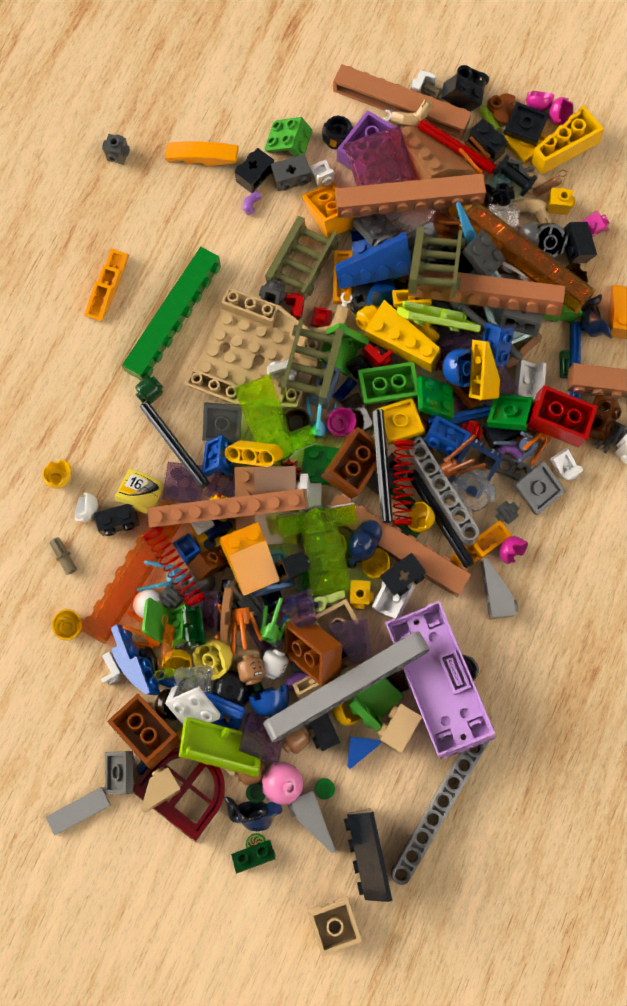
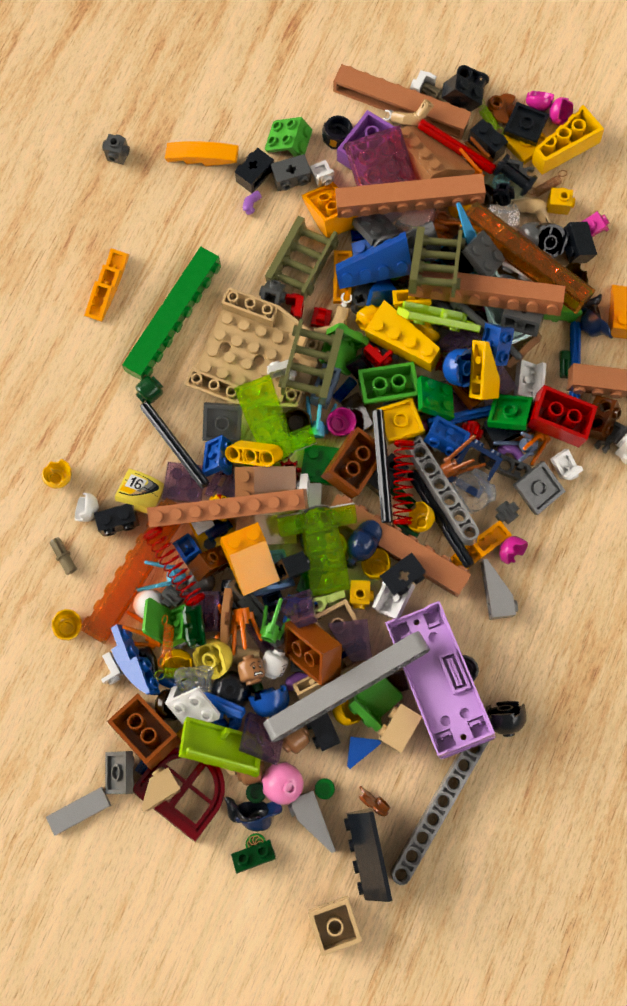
none -> dark orange plate [359,786,390,817]
none -> black cylinder [485,701,526,737]

